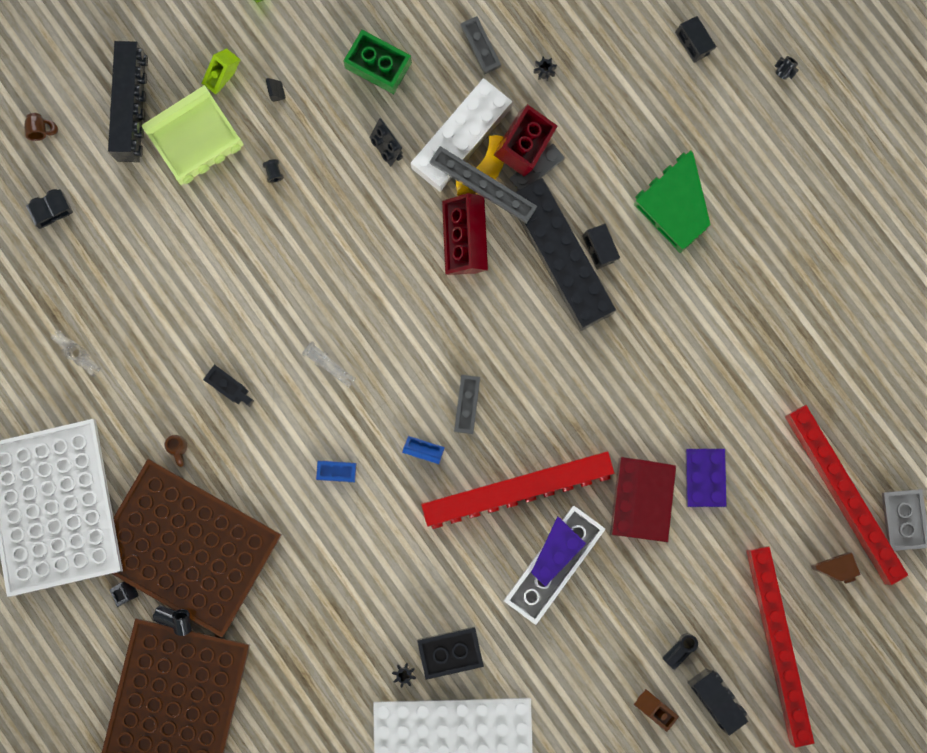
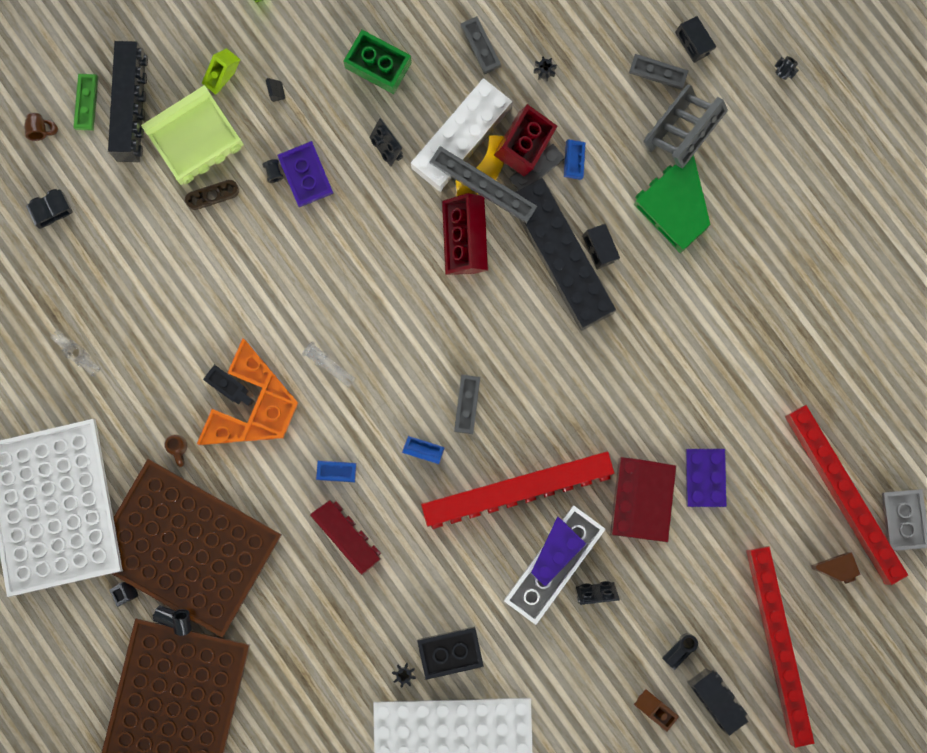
none -> bright green tile [73,74,98,131]
none -> dark brown beam [185,180,239,210]
none -> orange wing [197,338,298,445]
none -> dark purple plate [277,141,334,207]
none -> dark red slope [310,500,382,575]
none -> blue plate [564,139,586,180]
none -> black hinge [576,581,620,605]
none -> dark grey plate [629,54,689,90]
none -> dark grey fence [643,84,728,168]

